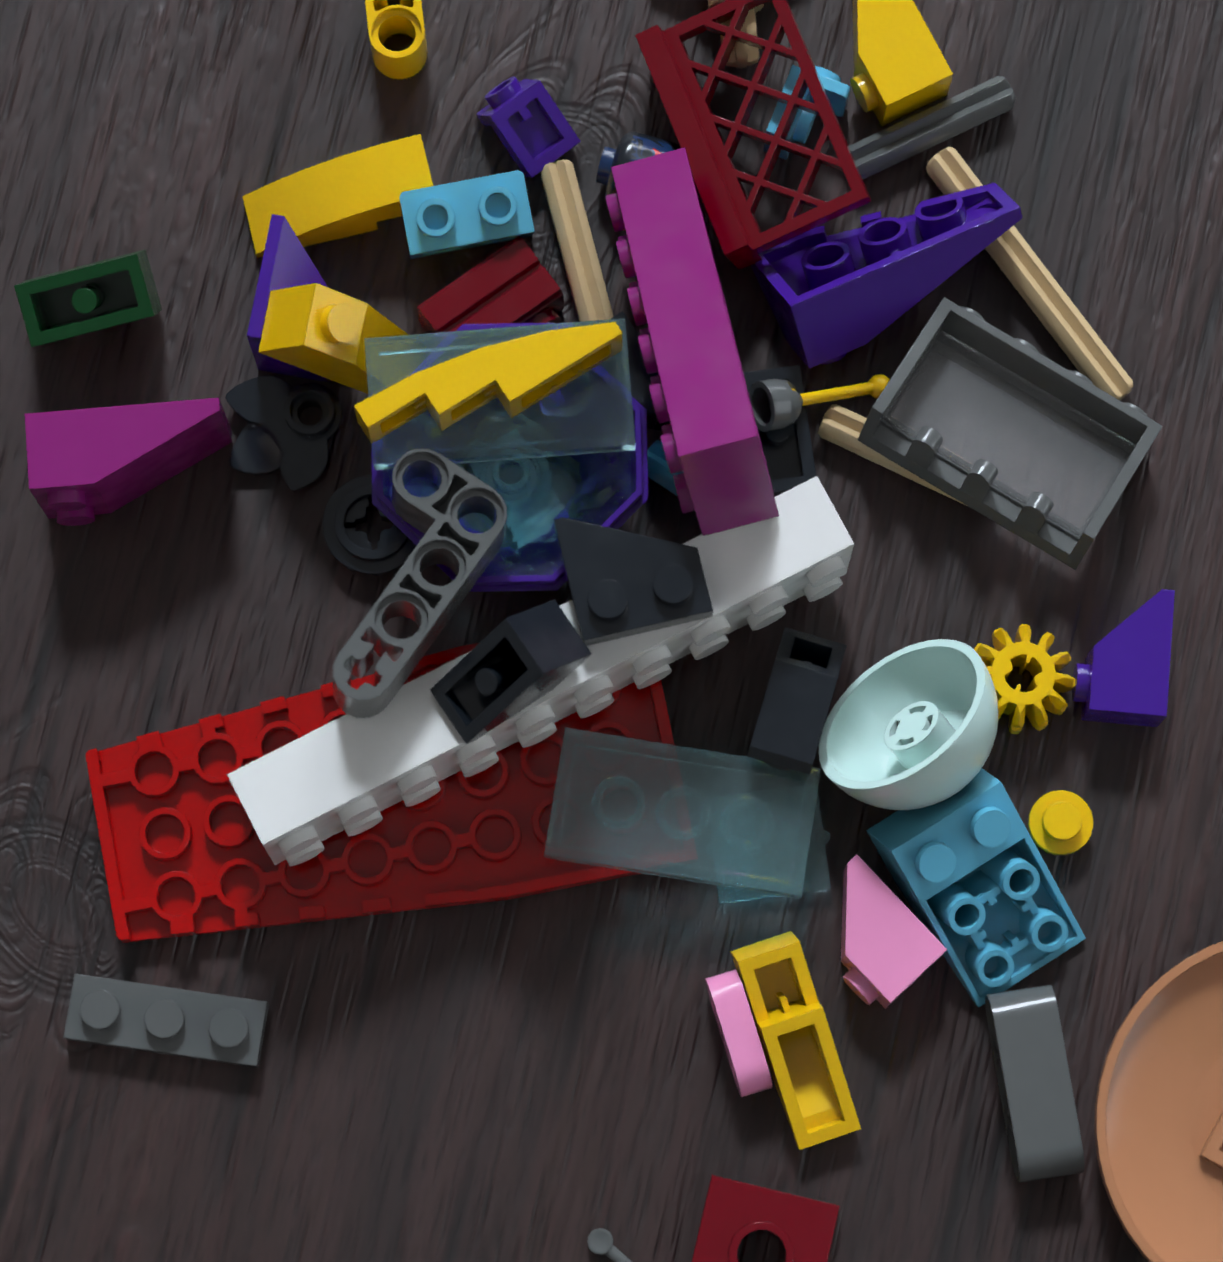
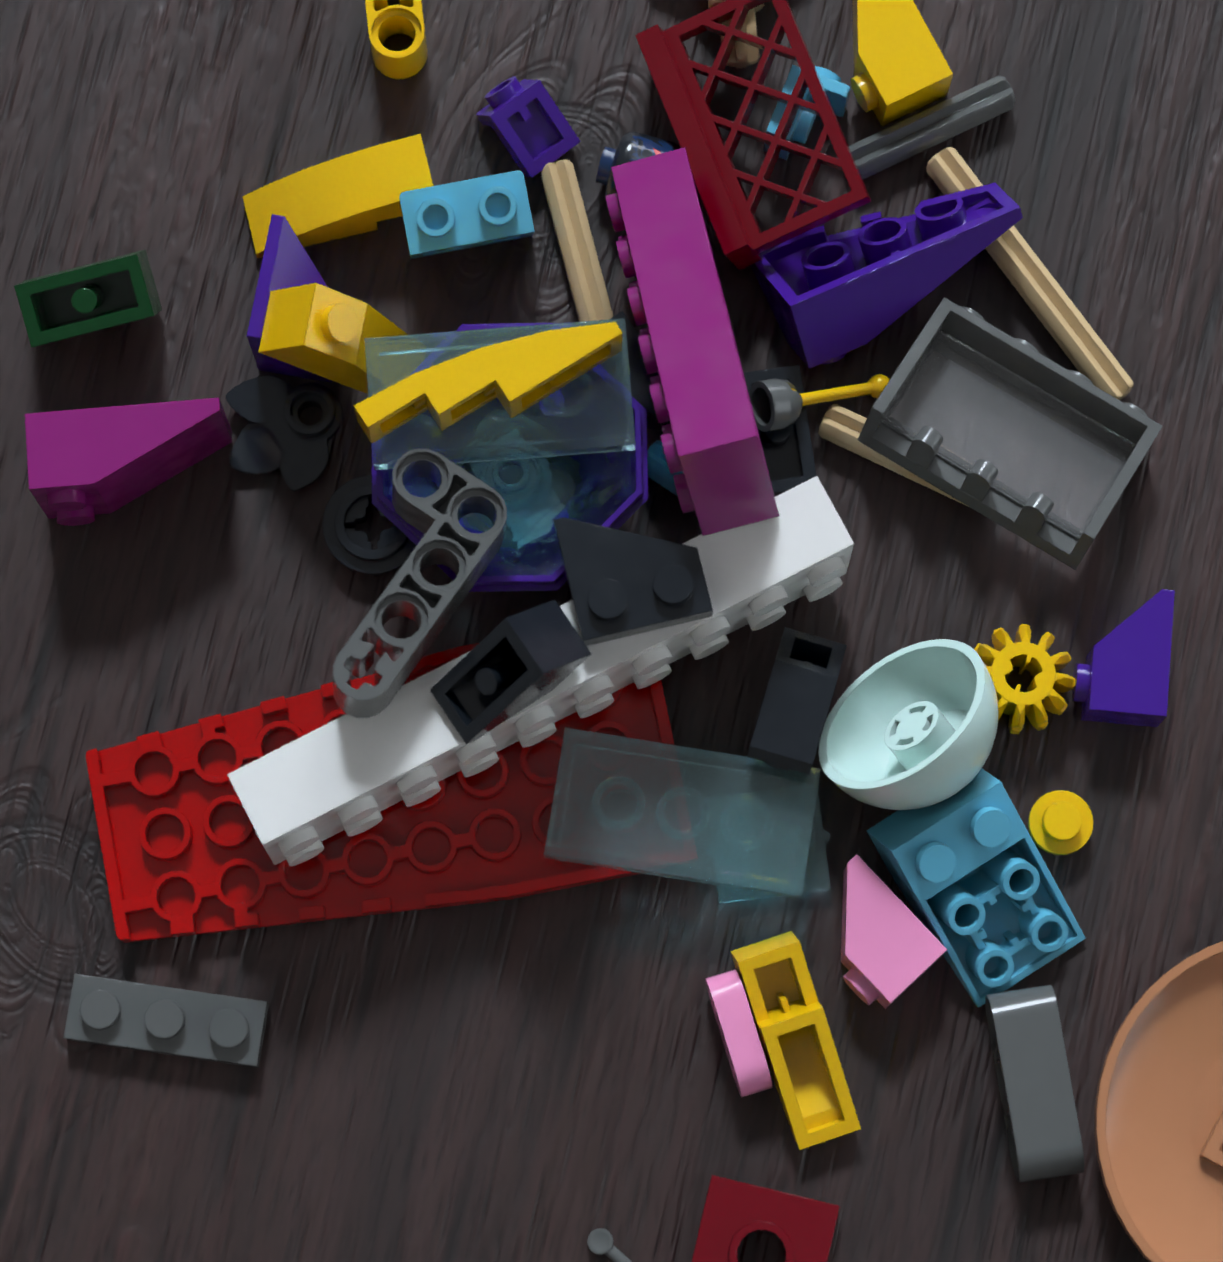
dark red brick [417,236,564,348] -> none

